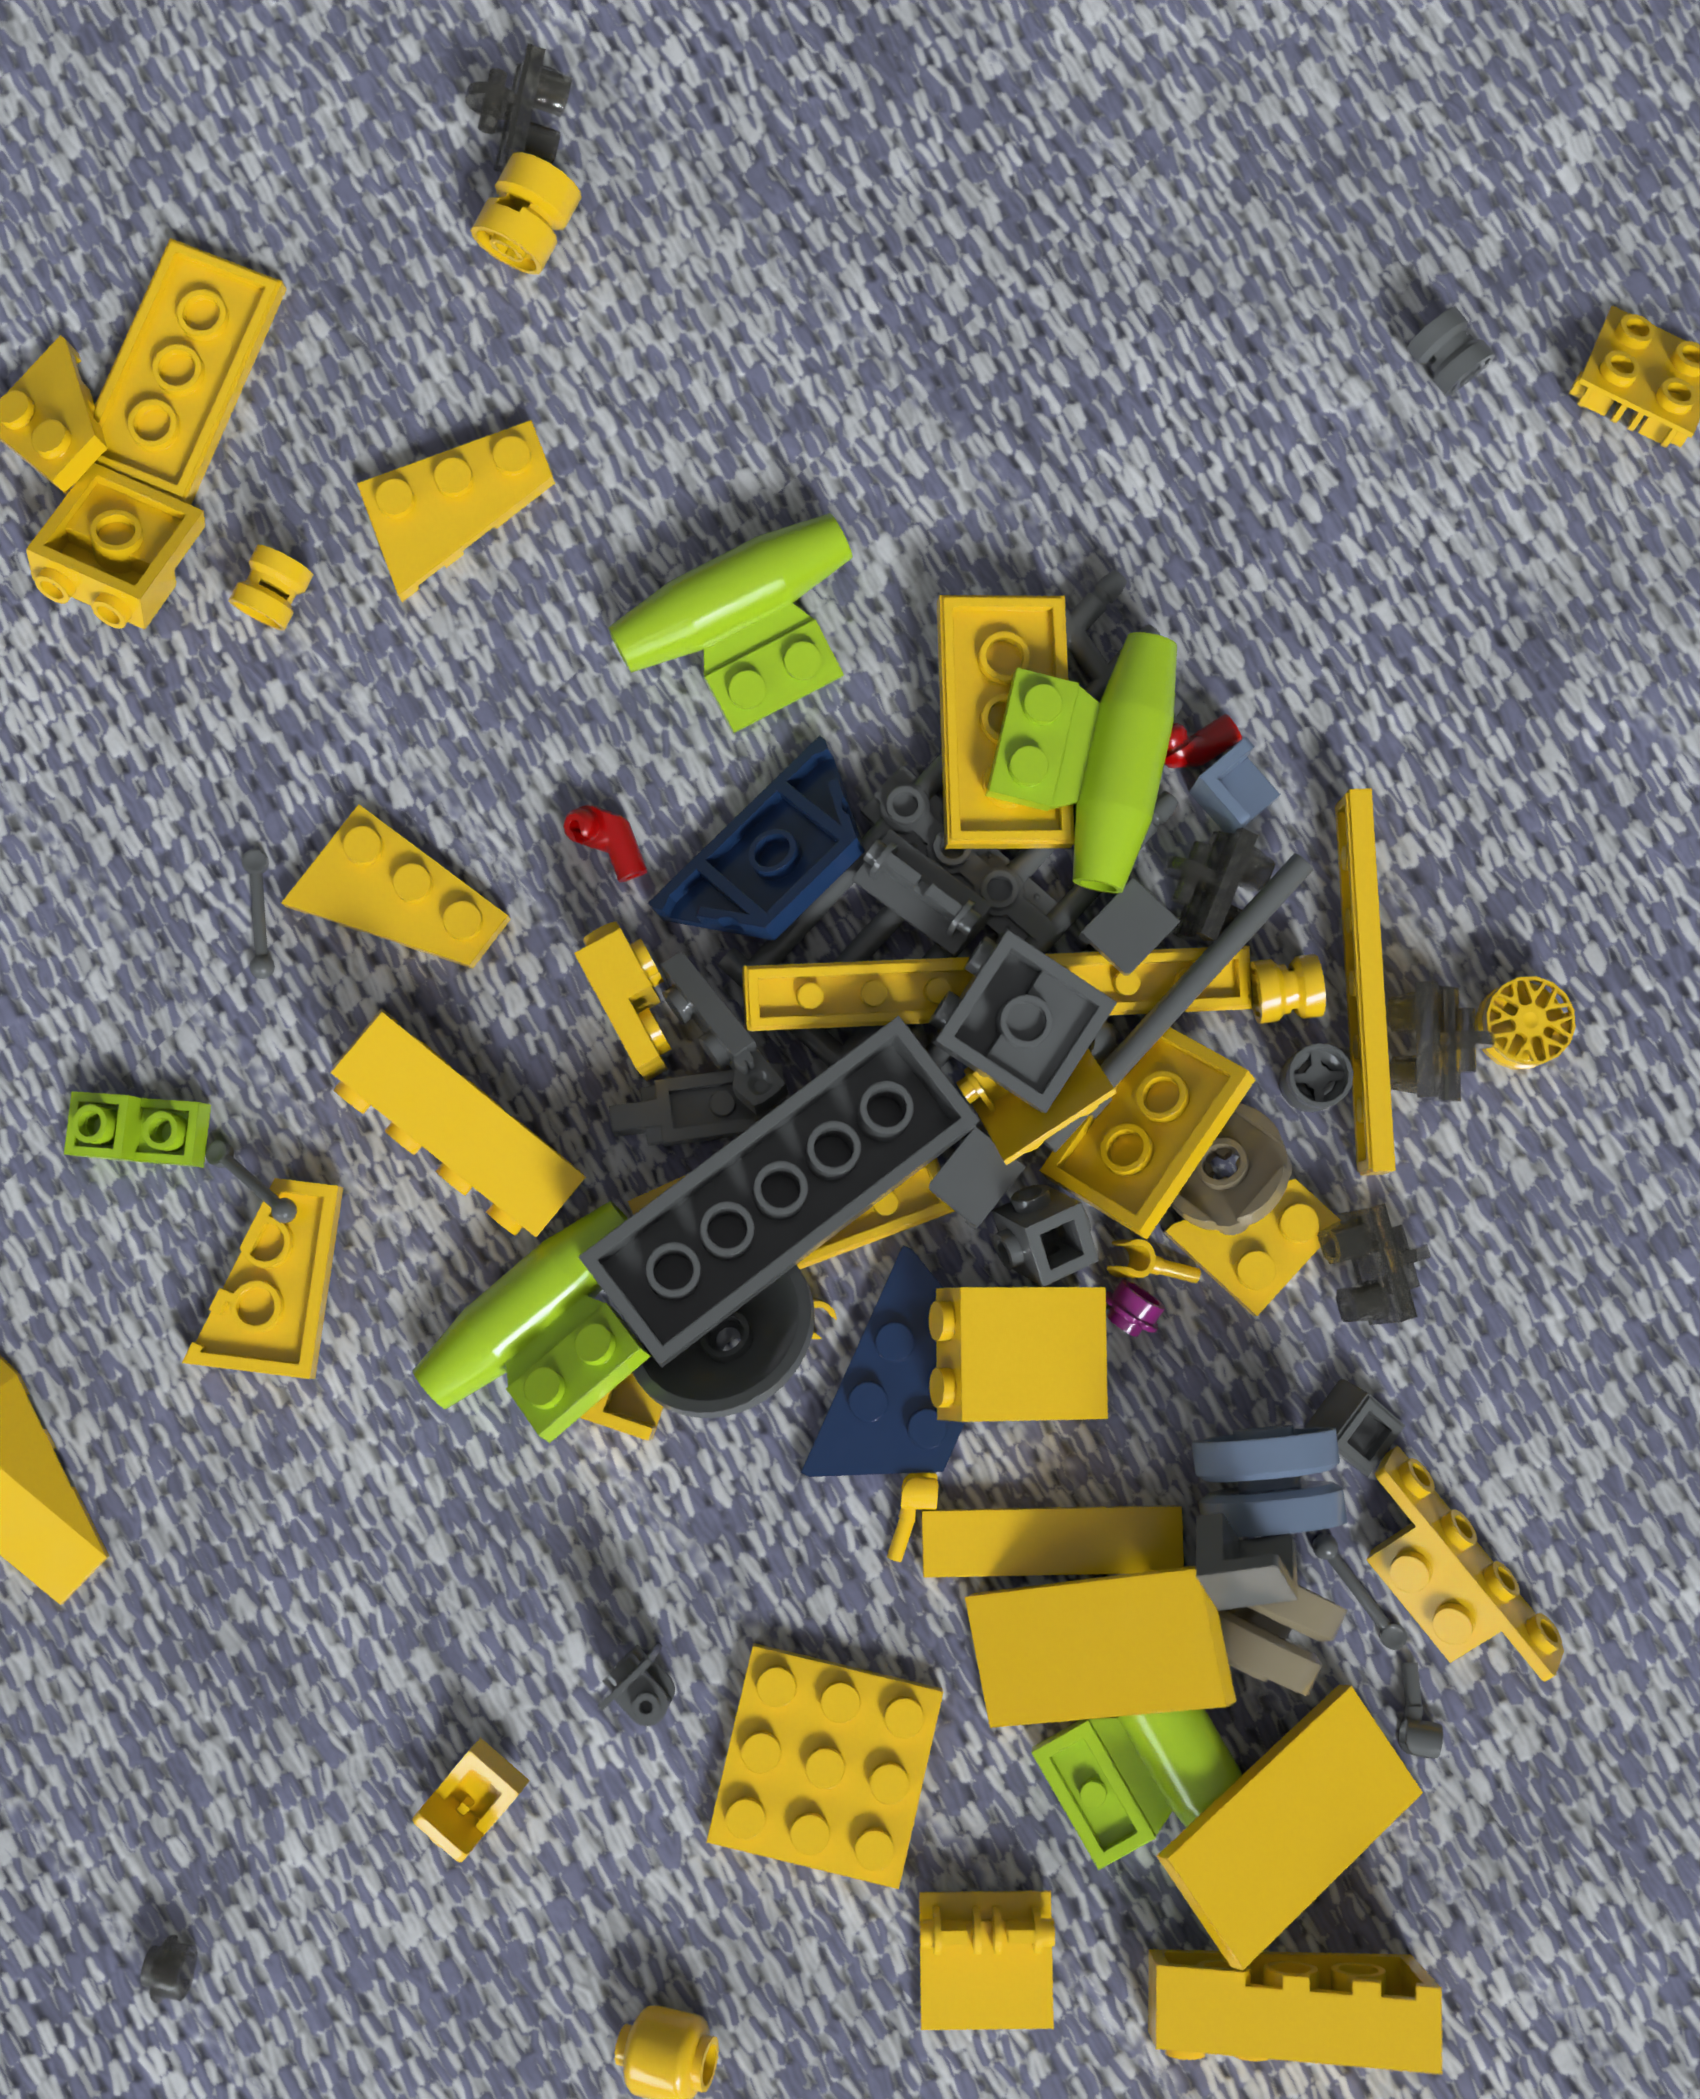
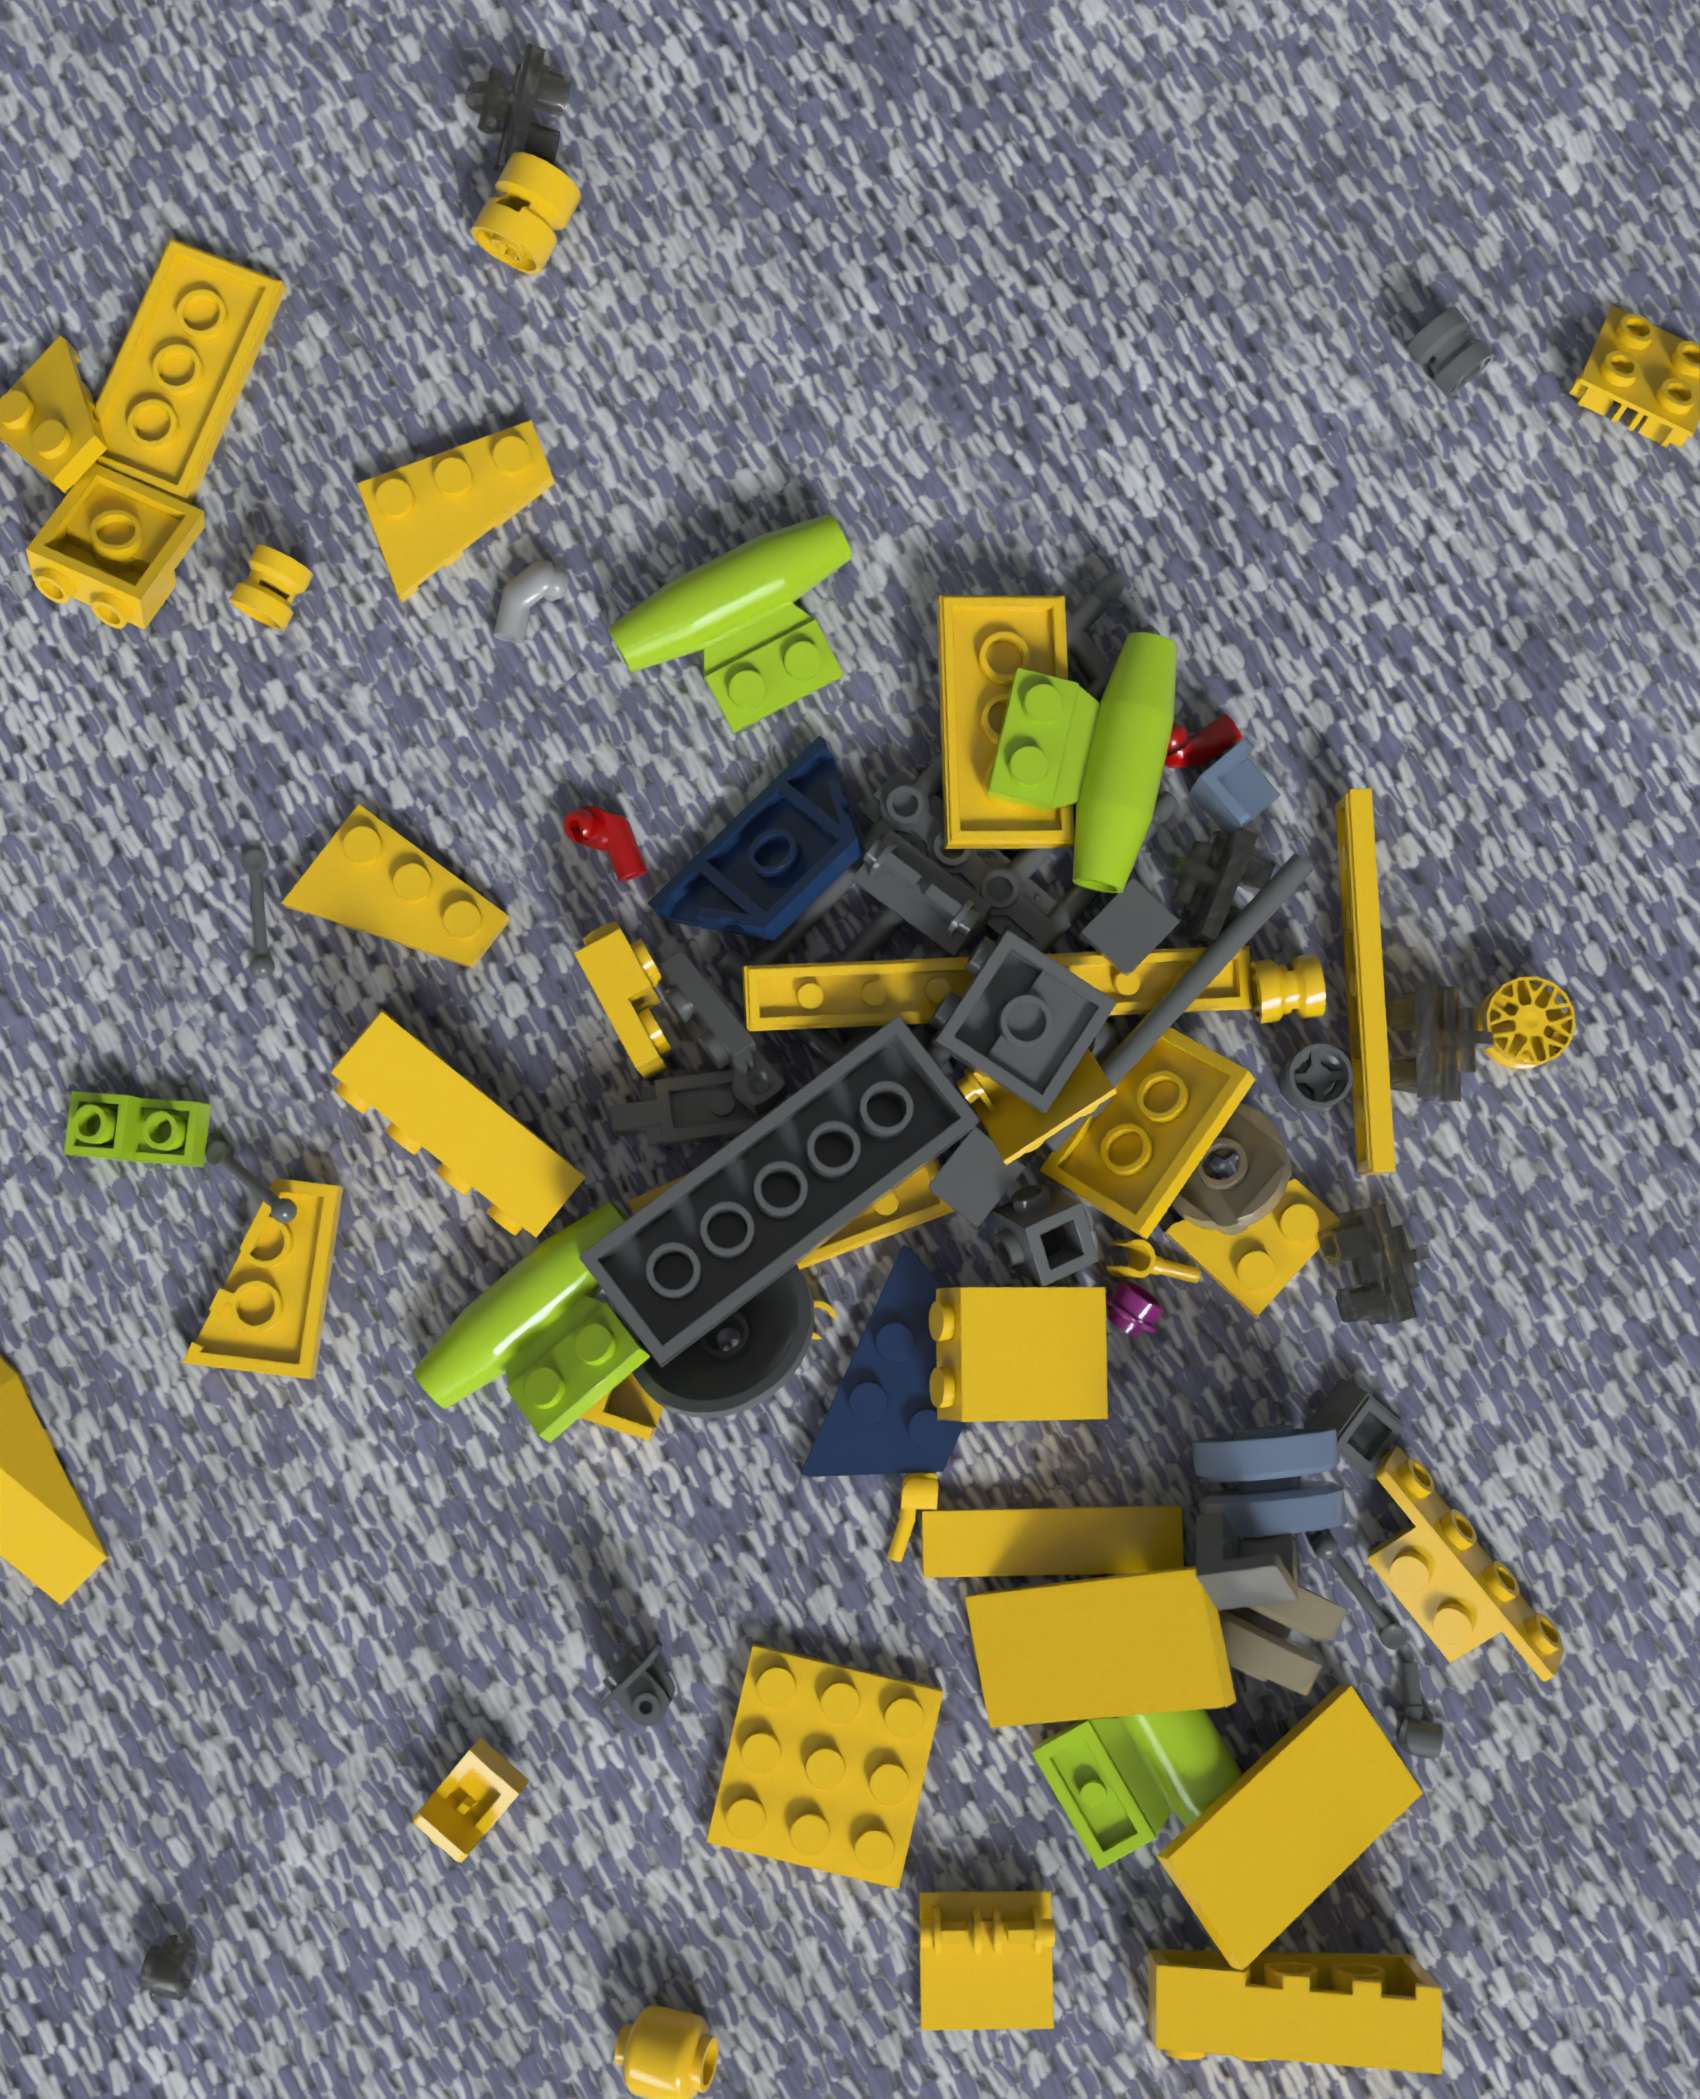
none -> light grey arm [493,560,569,644]

